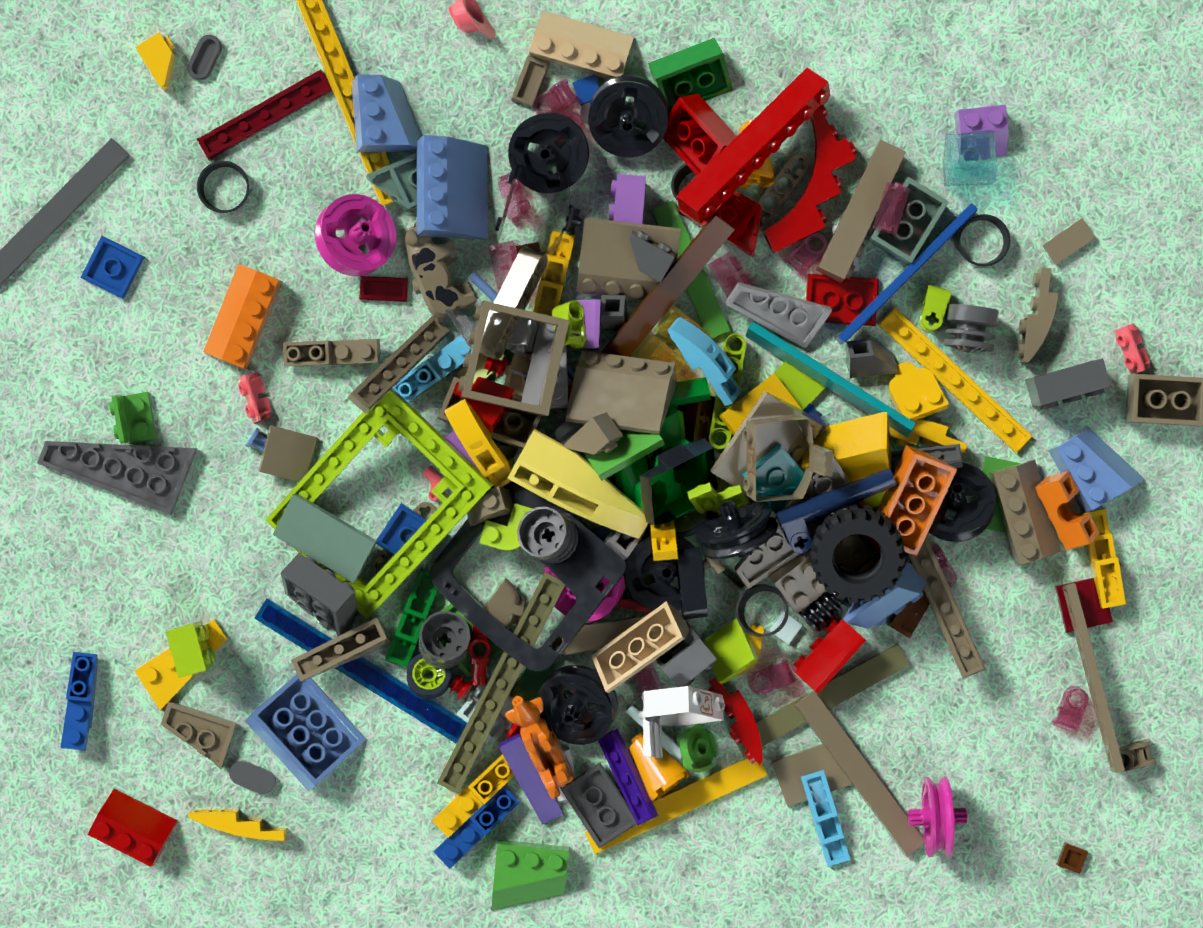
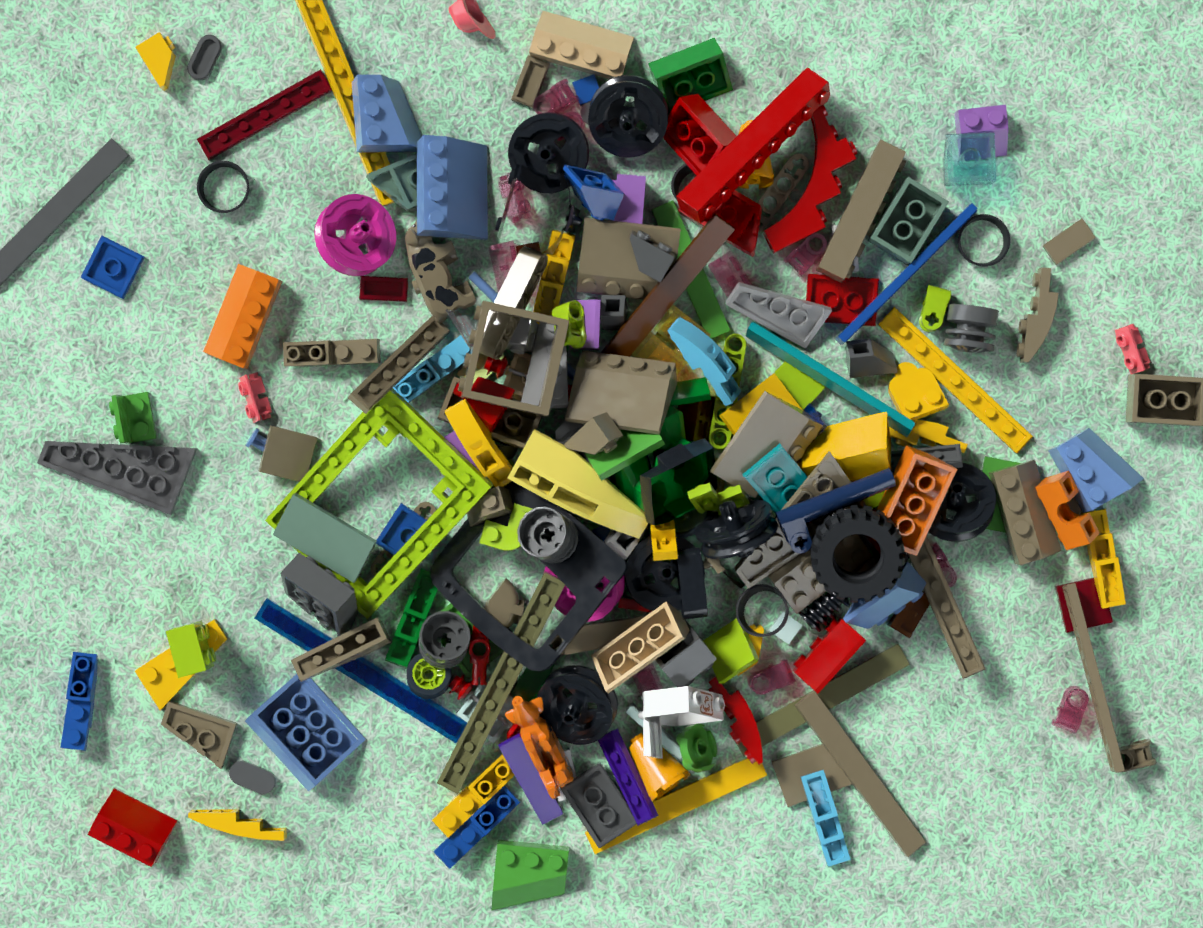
coral arm [422,466,445,502] -> none
dark tan piece [743,415,833,502] -> none
clear pink hinge [873,182,910,235] -> none
dark pink wheel [908,776,968,857] -> none
dark grey brick [1025,358,1111,410] -> none
reddish brown tile [1056,842,1088,874] -> none
none -> blue slope [563,165,624,220]

